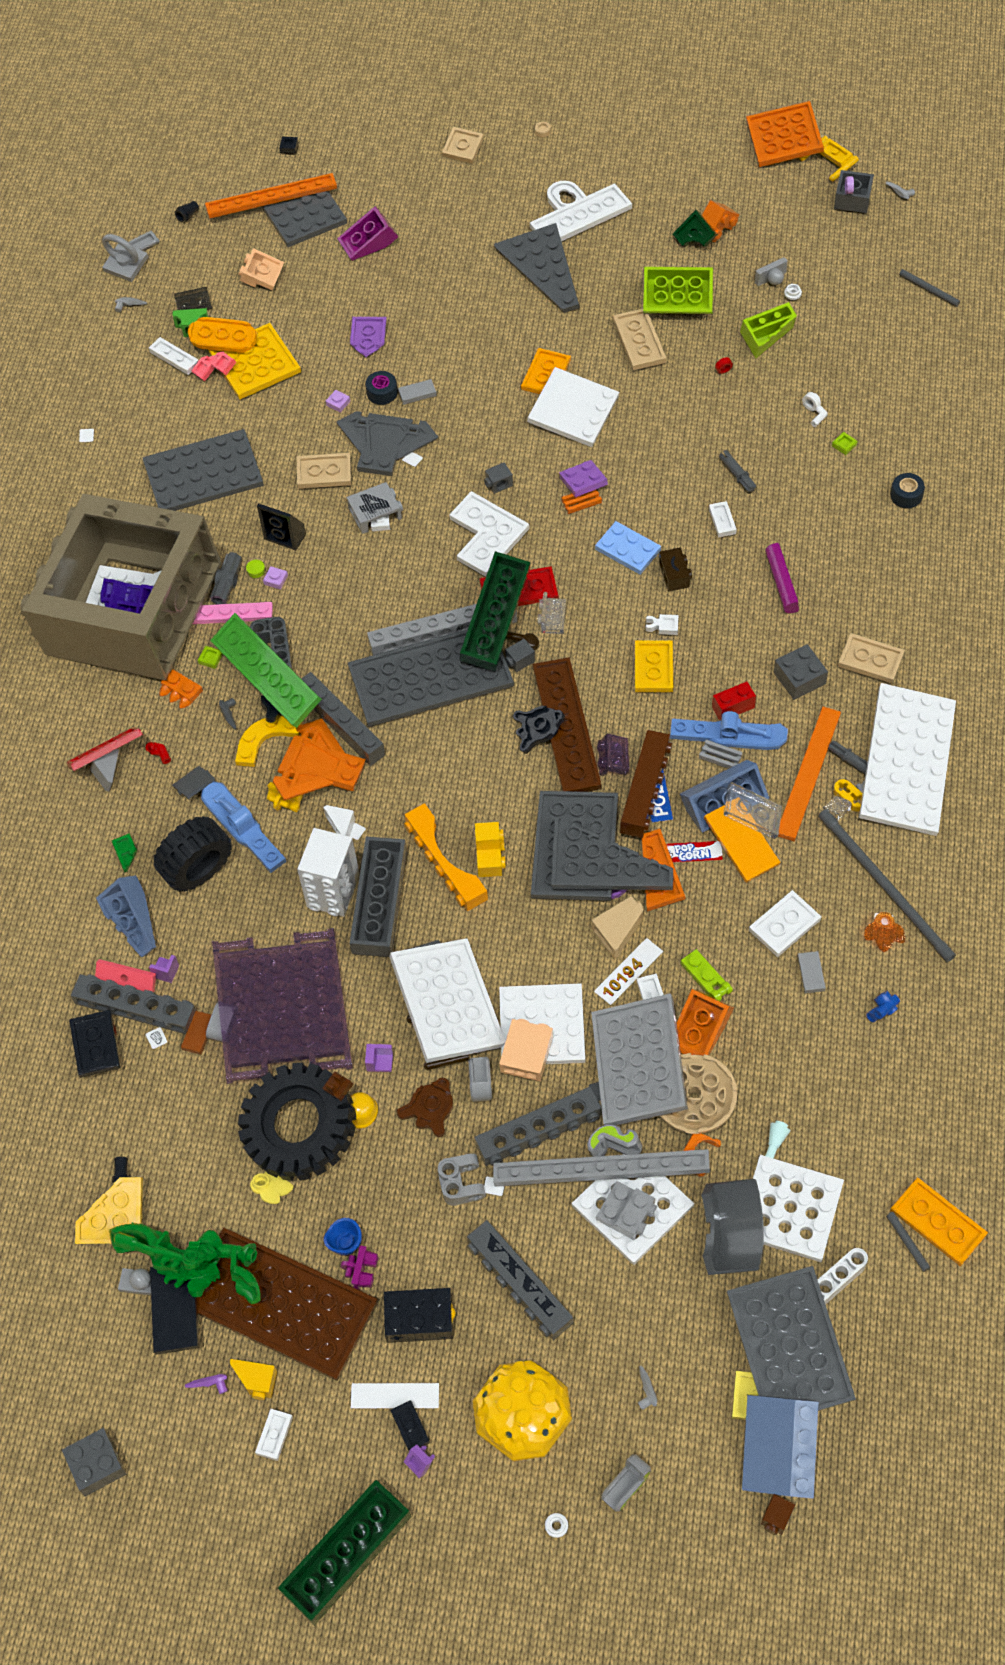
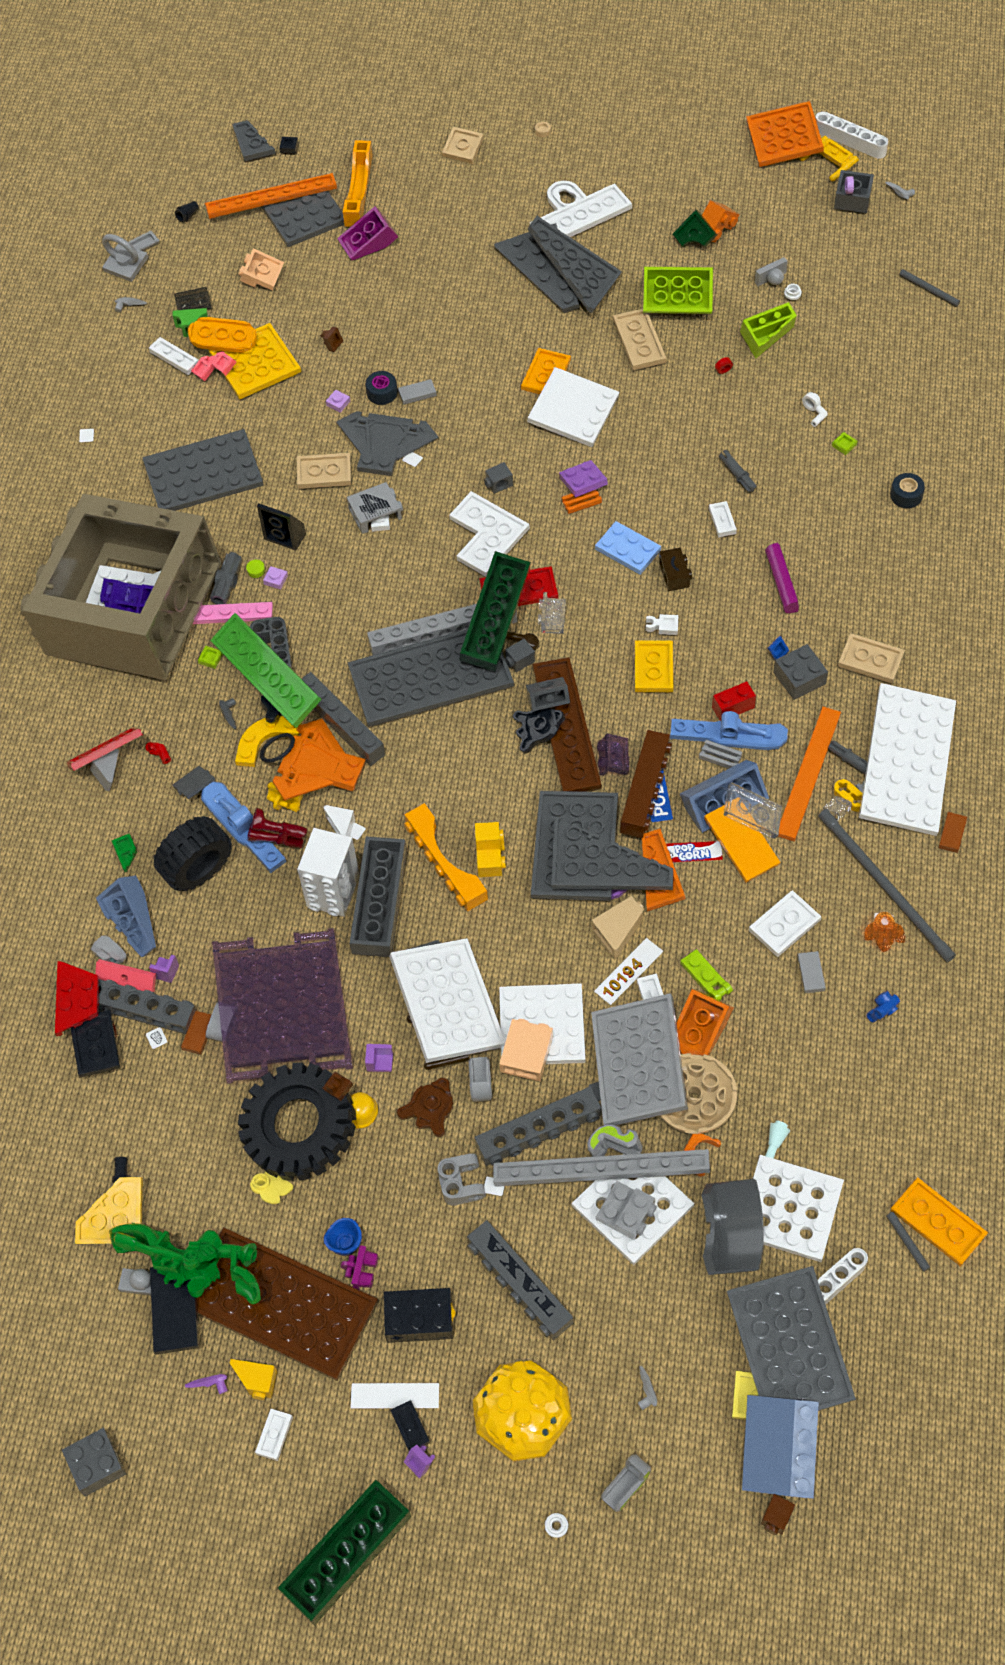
orange plate [159,669,203,709] -> none
medium lavender tile [350,317,387,357] -> none
none -> red wing [55,961,99,1036]
none -> light grey rock [91,935,127,964]
none -> dark grey wing [232,120,276,162]
none -> dark red piece [247,808,308,848]
none -> black piece [260,733,295,763]
none -> reddish brown tile [320,327,343,352]
none -> light orange arch [343,140,373,227]
none -> dark grey brick [525,677,570,711]
none -> dark grey wing [527,216,622,314]
none -> blue slope [768,636,790,660]
none -> white beam [815,112,888,159]
none -> dark orange tile [938,812,967,853]

